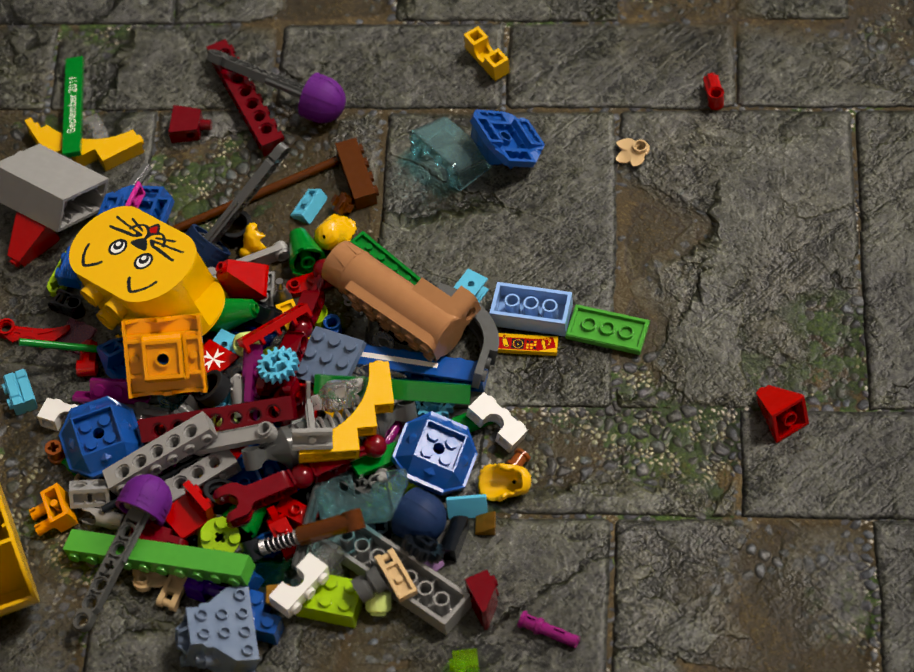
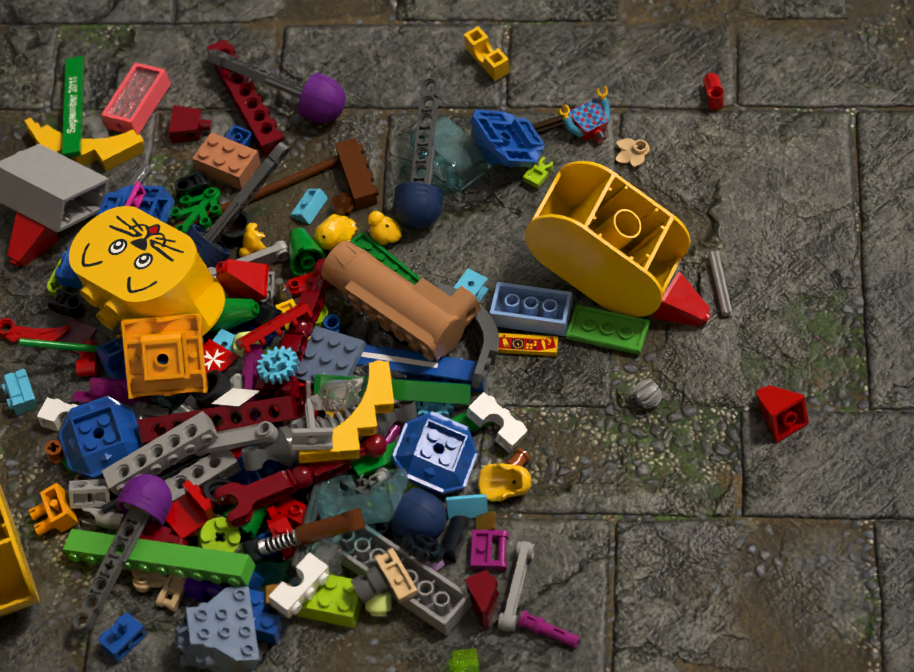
none -> blue brick [98,612,147,663]
none -> coral brick [101,63,171,135]
none -> green plant [170,188,222,233]
none -> black piece [174,171,211,200]
none -> nougat brick [192,132,260,190]
none -> white sticker [212,388,259,406]
none -> blue piece [225,125,254,147]
none -> yellow piece [368,211,402,246]
none -> piece [394,78,443,229]
none -> magenta plate [471,530,509,572]
none -> light grey piece [498,541,535,632]
none -> lime plate [523,157,553,189]
none -> yellow brick [525,161,691,317]
none -> dark brown axle [531,116,564,134]
none -> torso [556,86,610,144]
none -> light grey piece [633,379,662,409]
none -> red slope [653,272,711,327]
none -> light grey axle [709,251,732,317]

